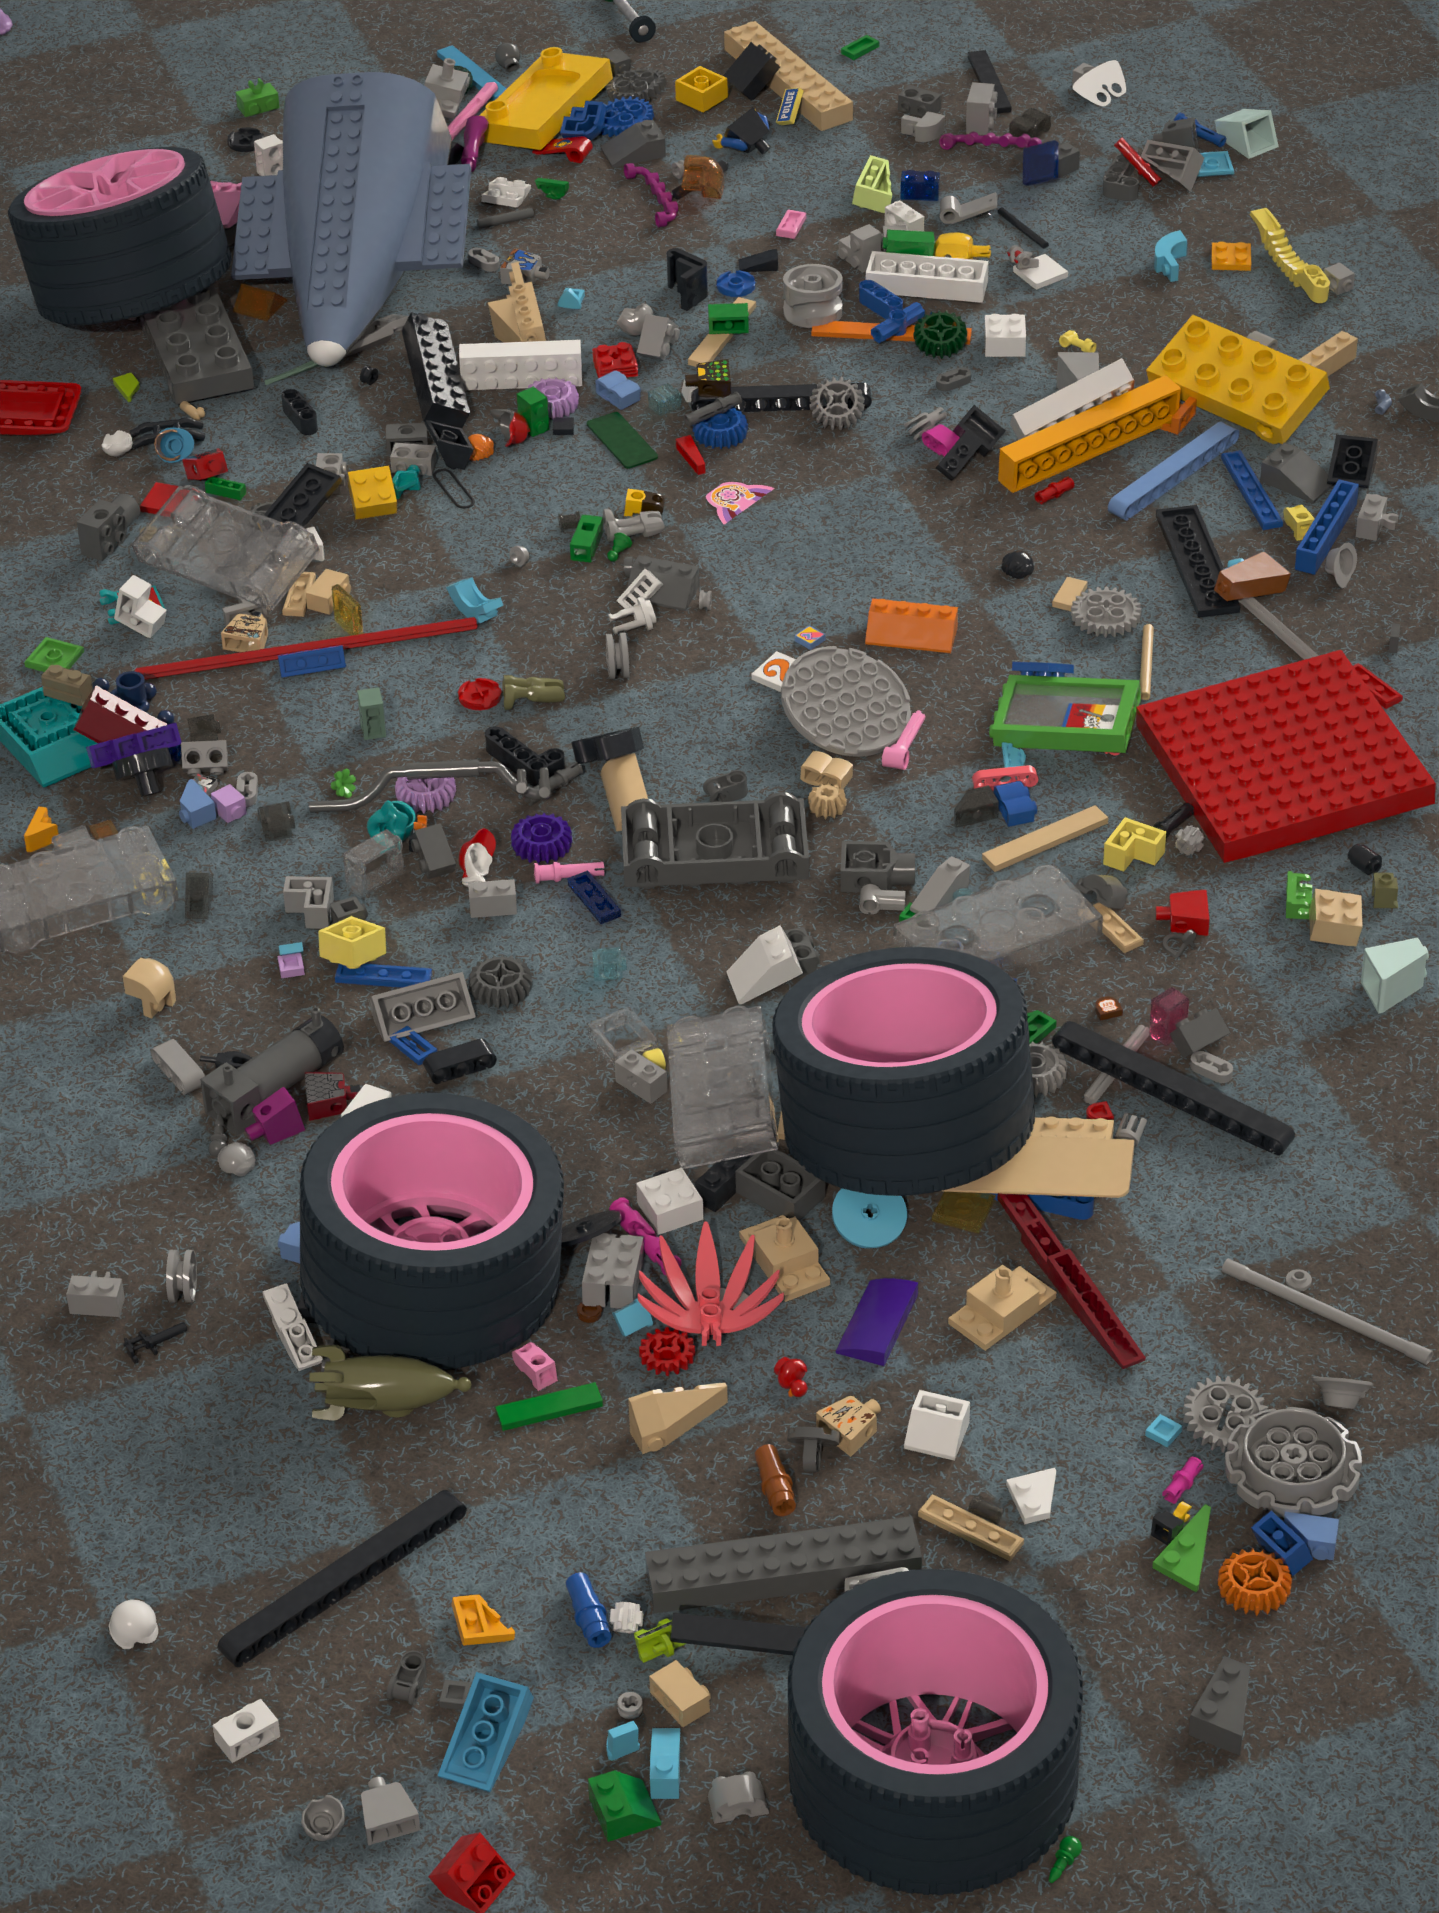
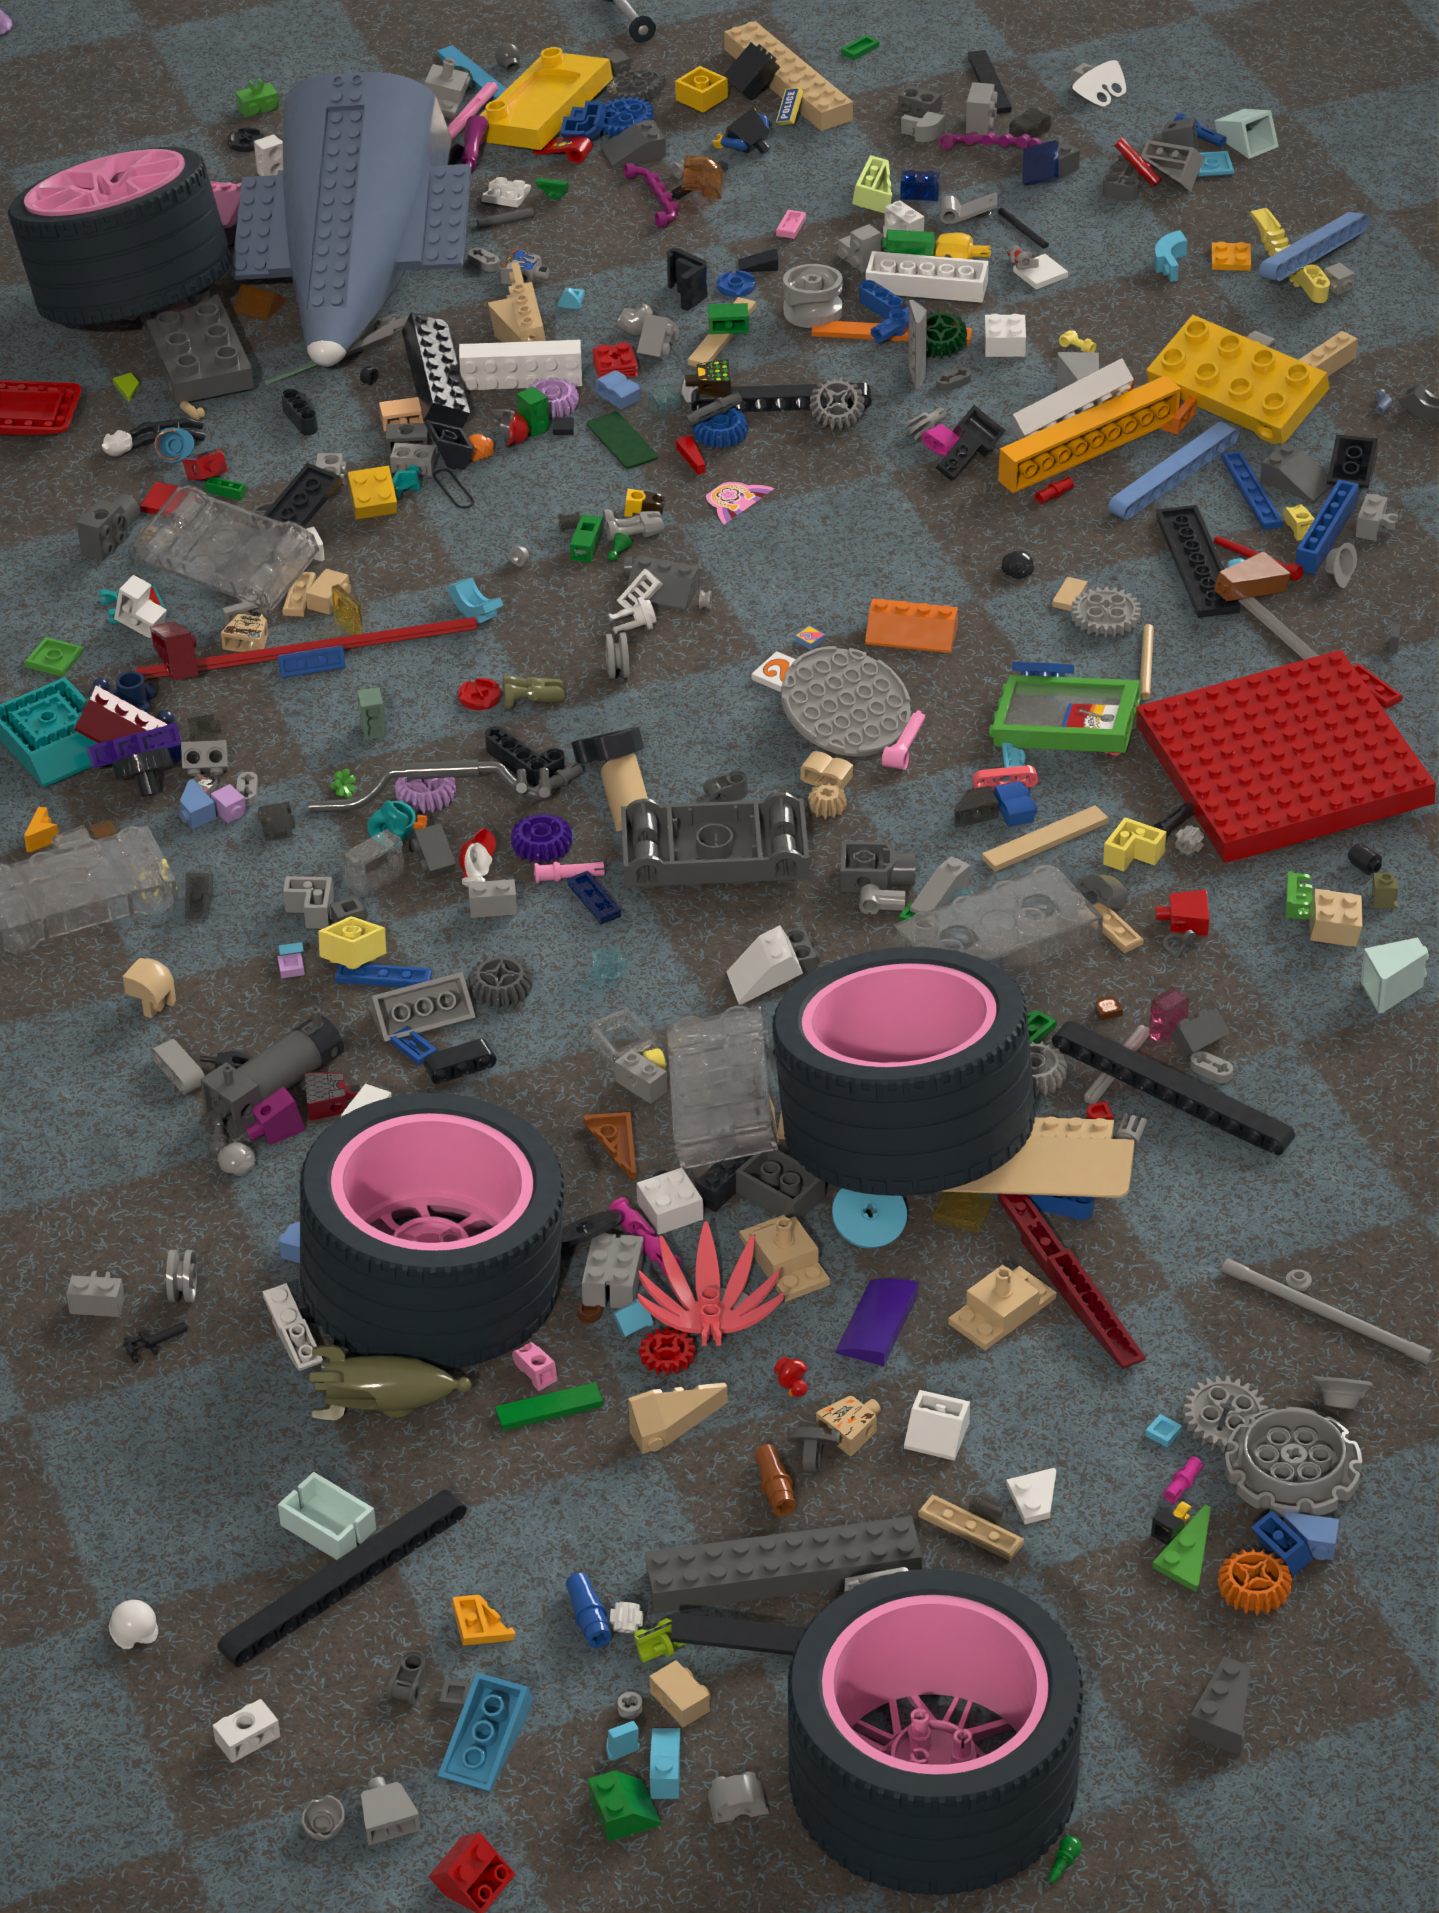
dark tan brick [41,665,93,706] -> none
none -> dark red wedge [150,621,199,680]
none -> light aqua piece [278,1472,376,1560]
none -> light nougat brick [379,397,424,431]
none -> dark orange wing [583,1112,636,1180]
none -> light grey slope [908,300,927,389]
none -> red piece [1214,536,1304,582]
none -> medium blue beam [1259,212,1369,281]

